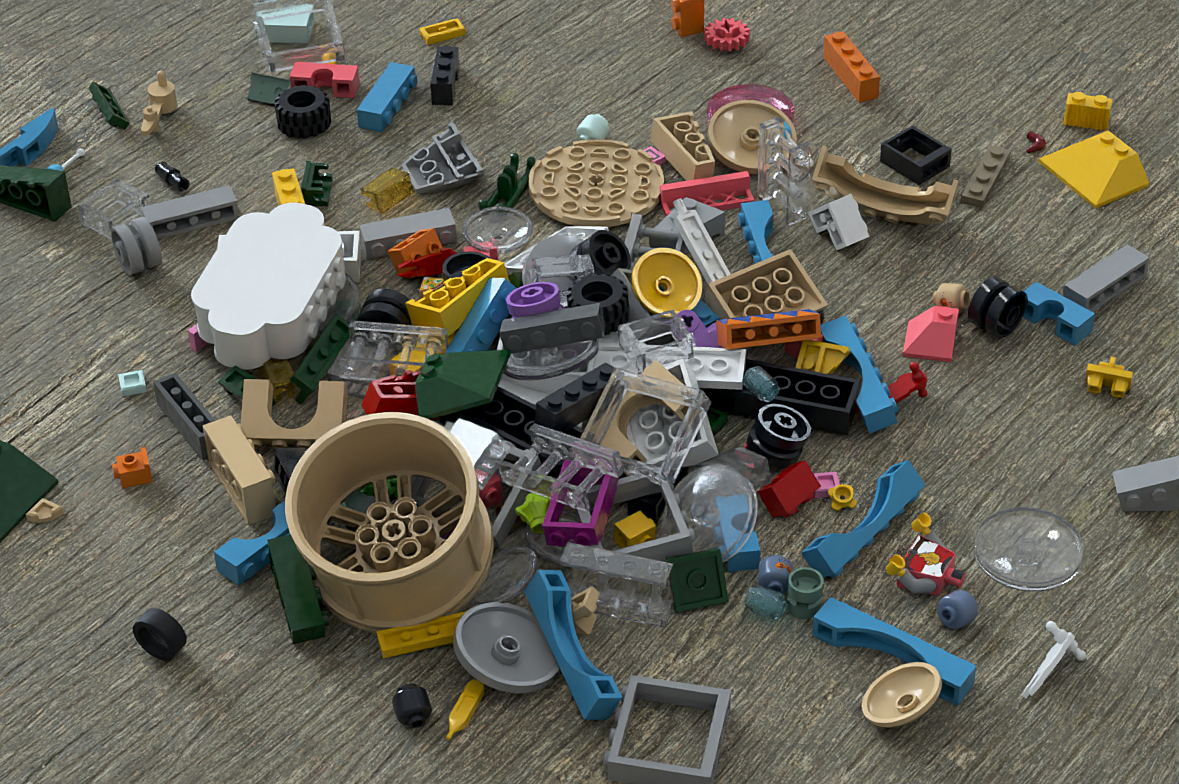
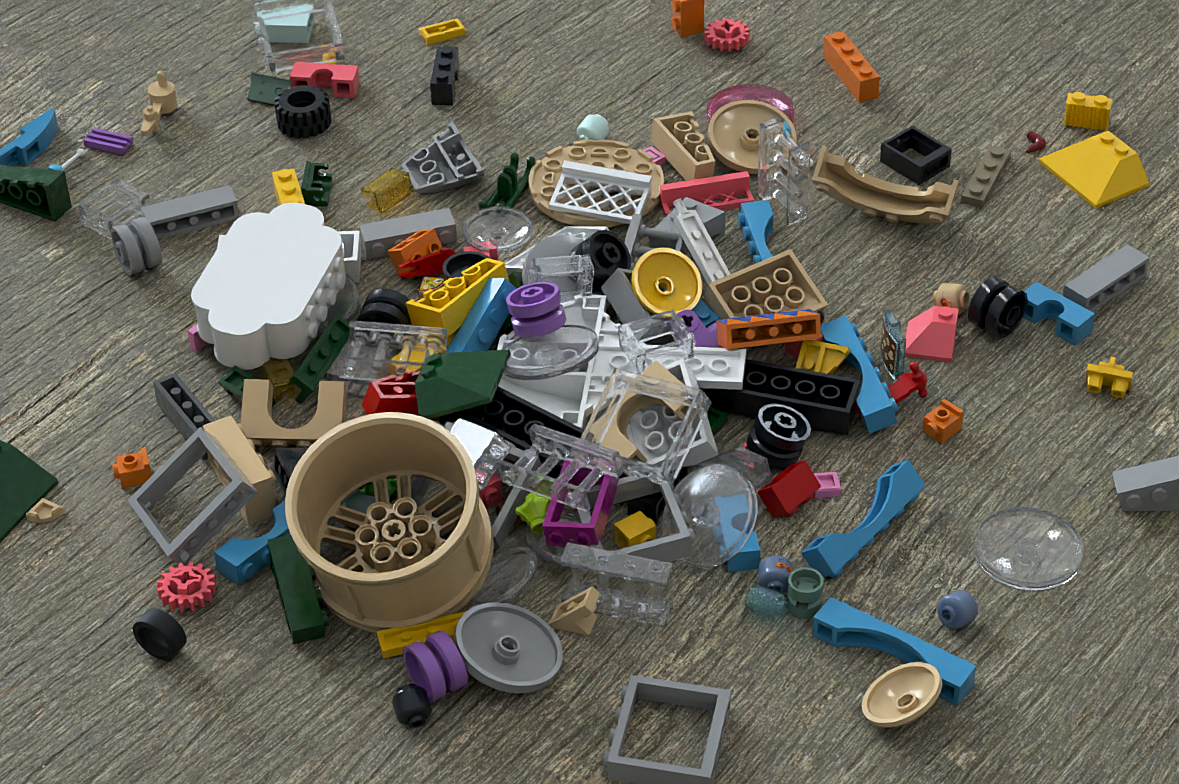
dark green plate [88,82,130,129] -> none
light aqua tile [118,370,147,397] -> none
black pin [155,162,190,192] -> none
dark azure brick [357,62,418,132] -> none
yellow piece [446,679,485,740] -> none
dark grey brick [499,303,606,354] -> none
dark azure arch [524,570,622,720] -> none
black brick [534,362,625,440] -> none
black tyre [566,274,630,335] -> none
dark green tile [666,548,729,612] -> none
clear light blue brick [743,366,780,402] -> none
white brick [808,194,869,250] -> none
yellow plate [828,484,857,511] -> none
torso [886,512,966,596] -> none
white piece [1022,621,1086,698] -> none
none -> medium lavender tile [83,128,133,155]
none -> light grey window [128,427,258,566]
none -> coral gear [157,561,216,613]
none -> medium lavender wheel [403,631,468,703]
none -> white fence [549,161,653,224]
none -> clear light blue slope [880,309,906,380]
none -> orange brick [923,399,964,444]

